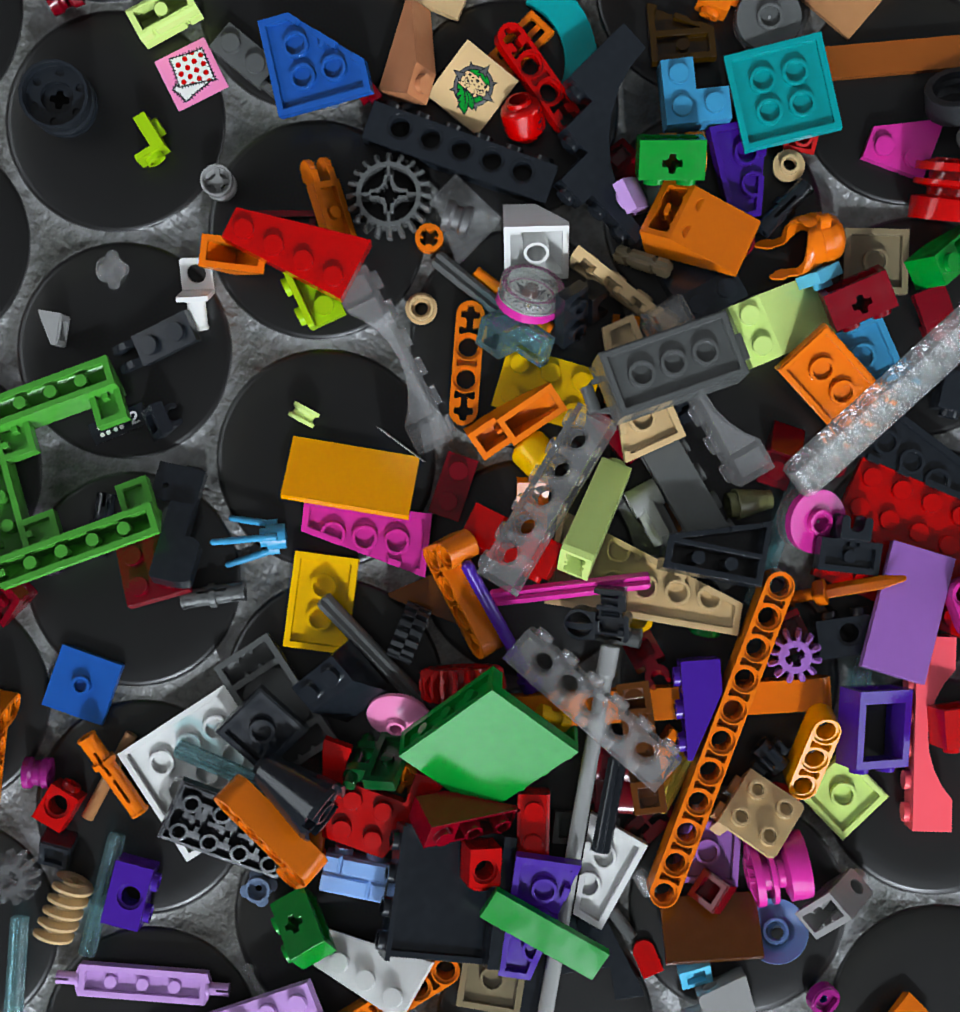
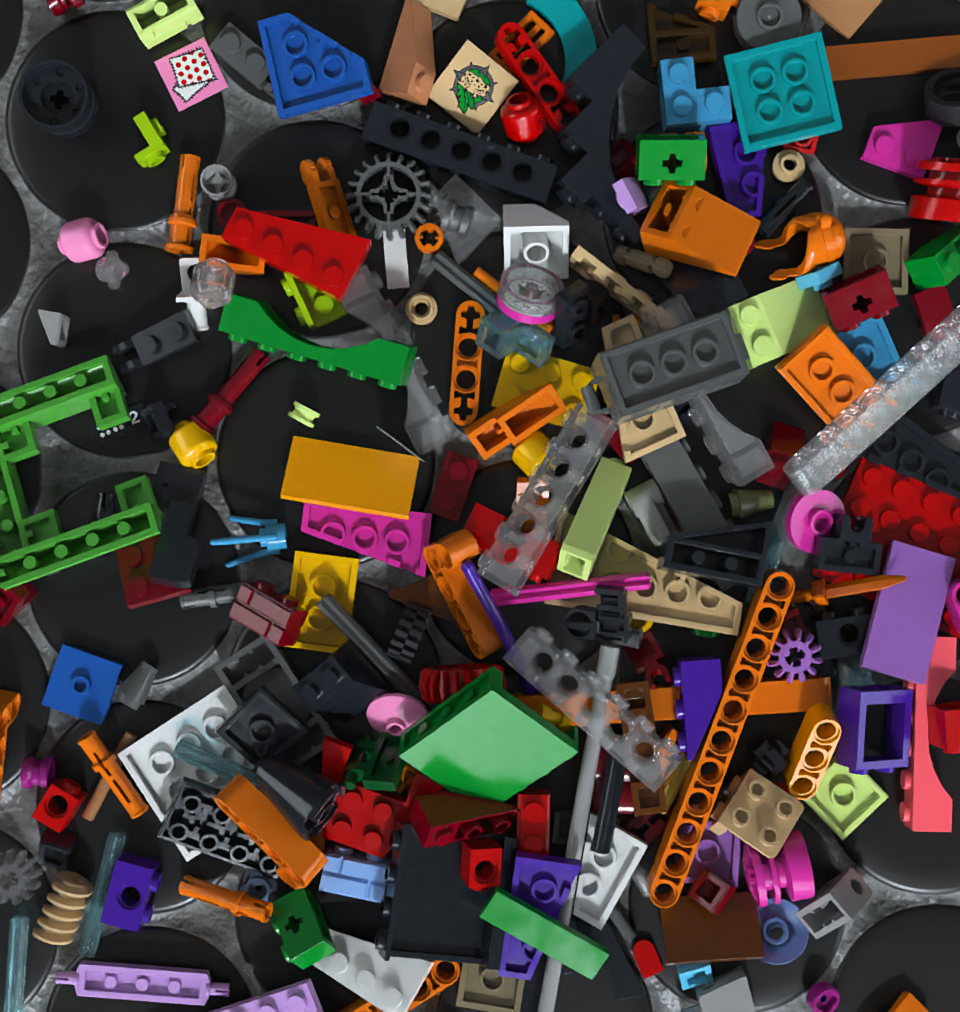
none -> bright pink head [57,217,109,263]
none -> dark grey cone [115,660,158,710]
none -> orange pin [164,154,201,255]
none -> yellow head [169,420,218,469]
none -> orange pin [179,875,273,923]
none -> dark red pin [189,346,270,435]
none -> clear head [190,258,236,309]
none -> dark red plate [216,198,248,229]
none -> green arch [218,293,418,390]
none -> dark red brick [229,579,308,647]
none -> white sticker [383,229,410,289]

